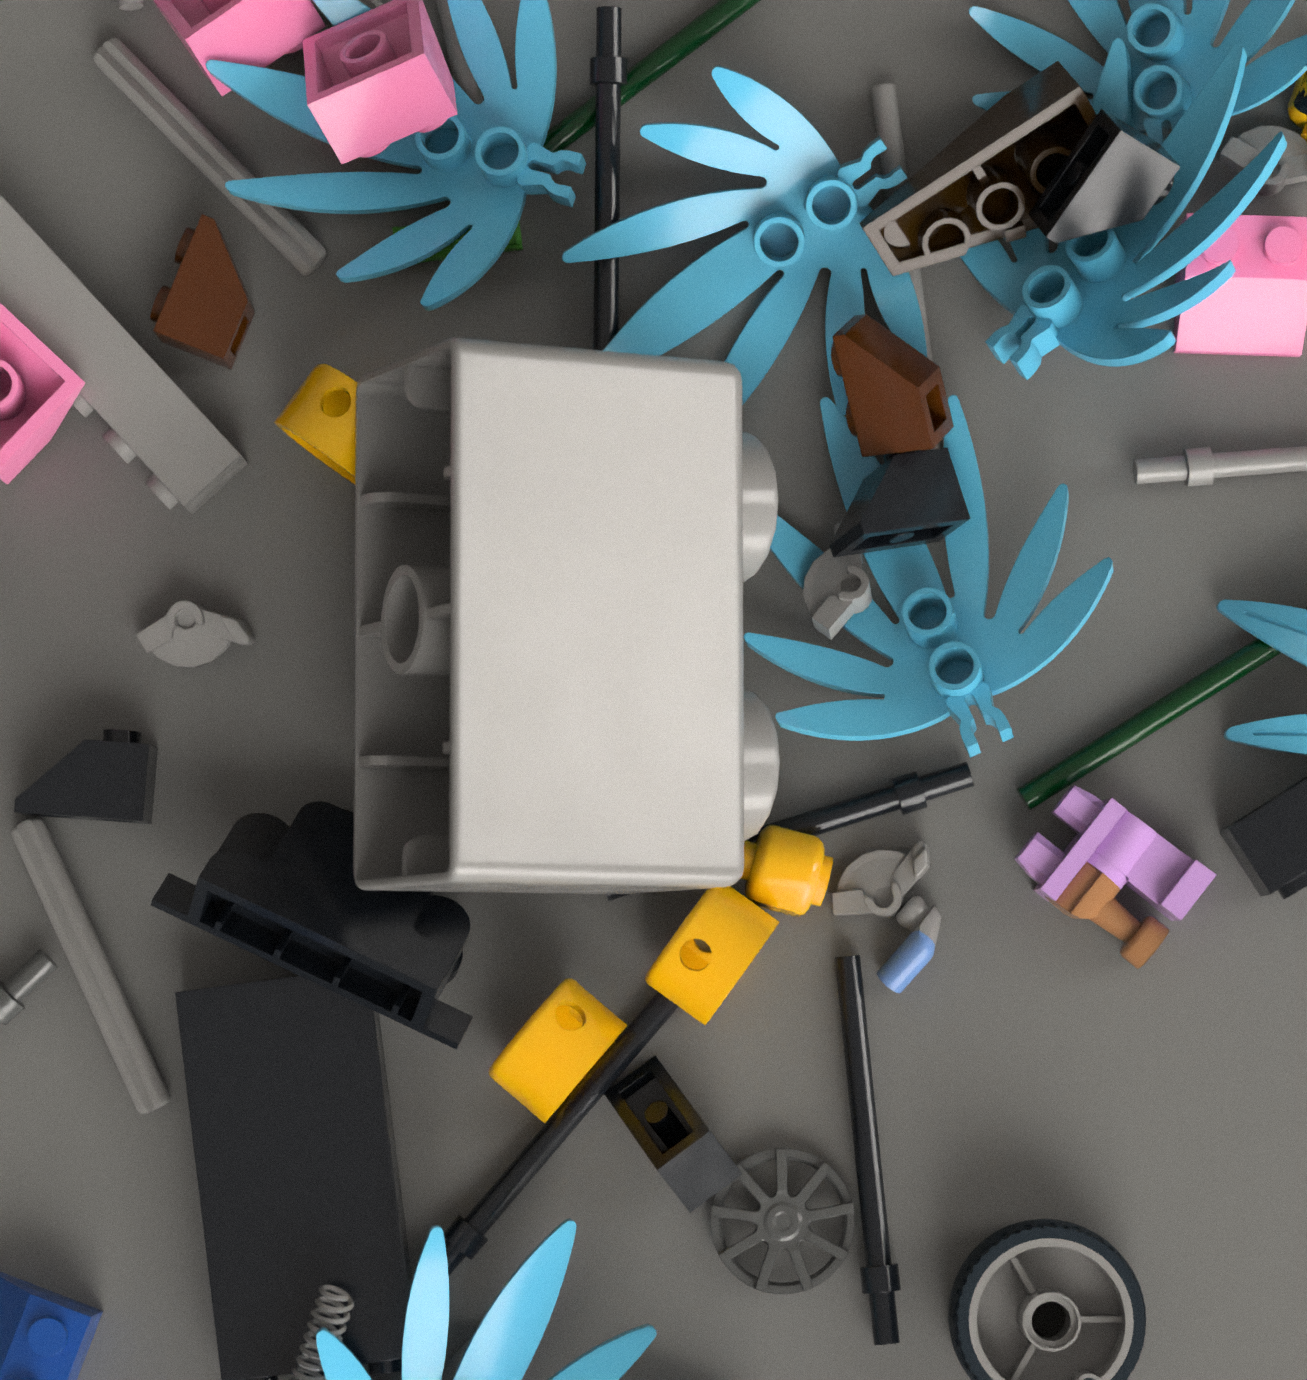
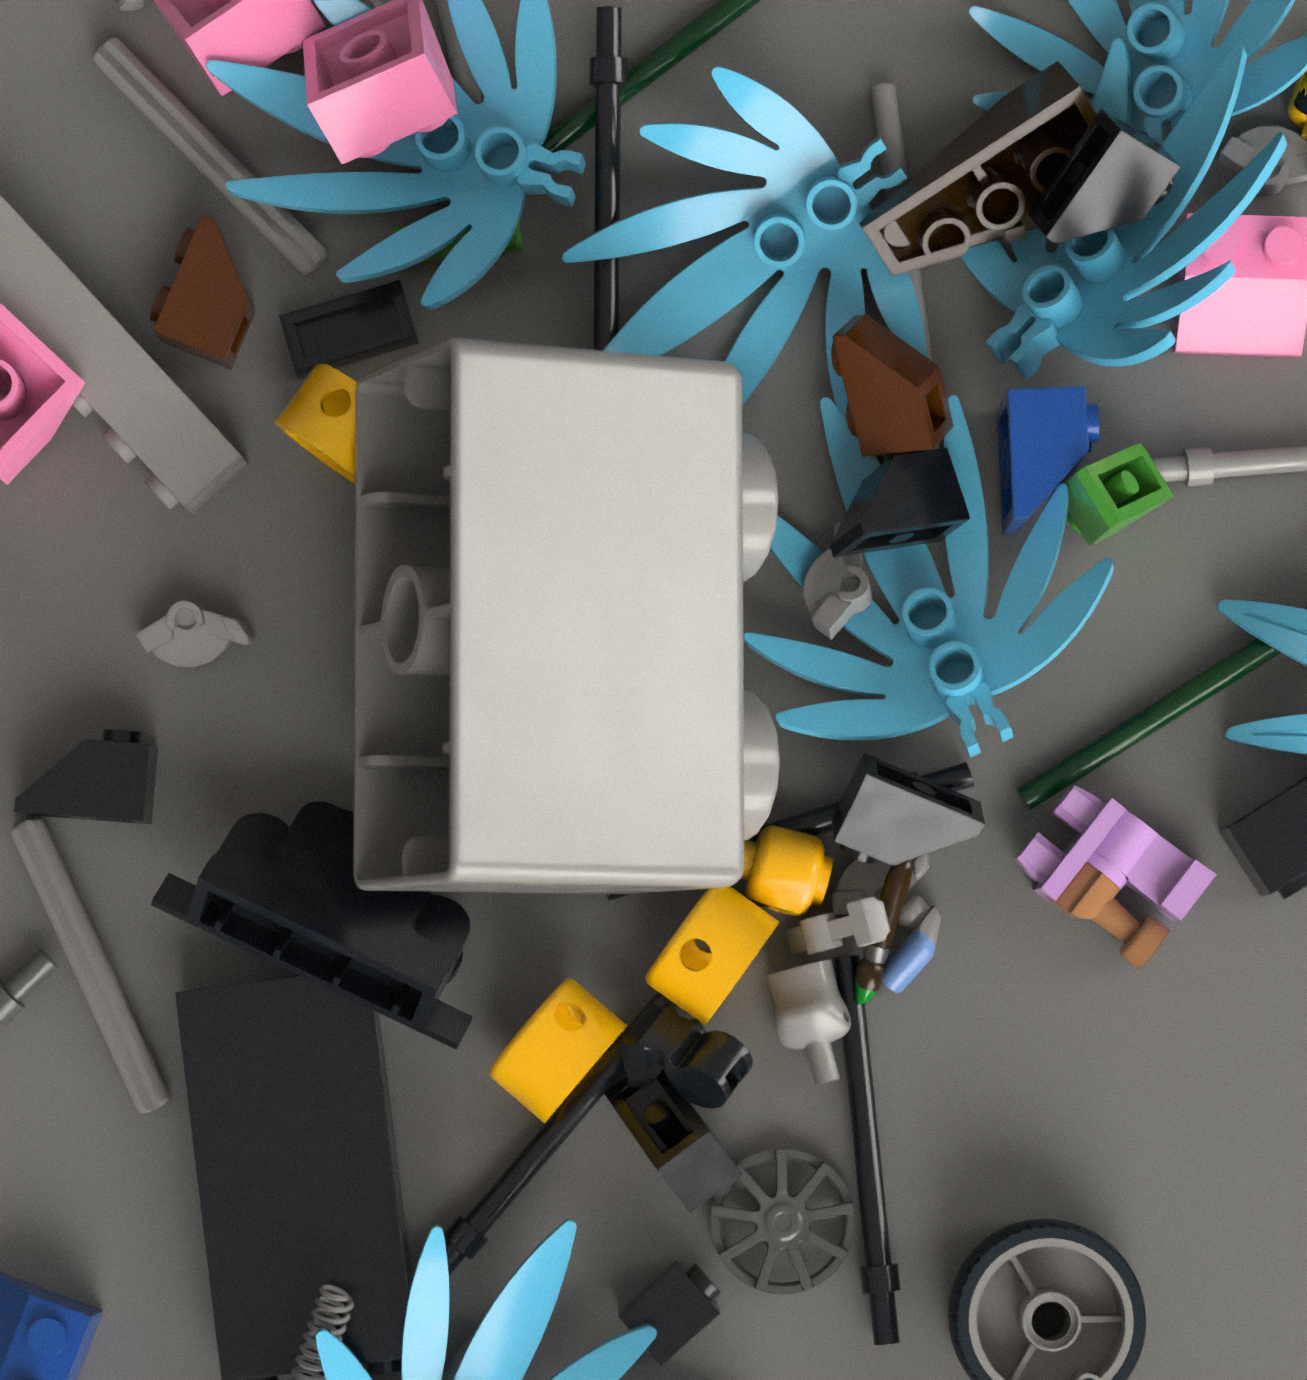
none -> black tile [279,280,419,379]
none -> black leg [618,1003,753,1108]
none -> black brick [618,1260,721,1366]
none -> light grey piece [767,960,851,1085]
none -> light grey piece [785,896,891,955]
none -> slope [832,753,985,866]
none -> dark brown piece [855,860,913,1004]
none -> blue slope [997,386,1099,535]
none -> bright green slope [1065,442,1174,546]

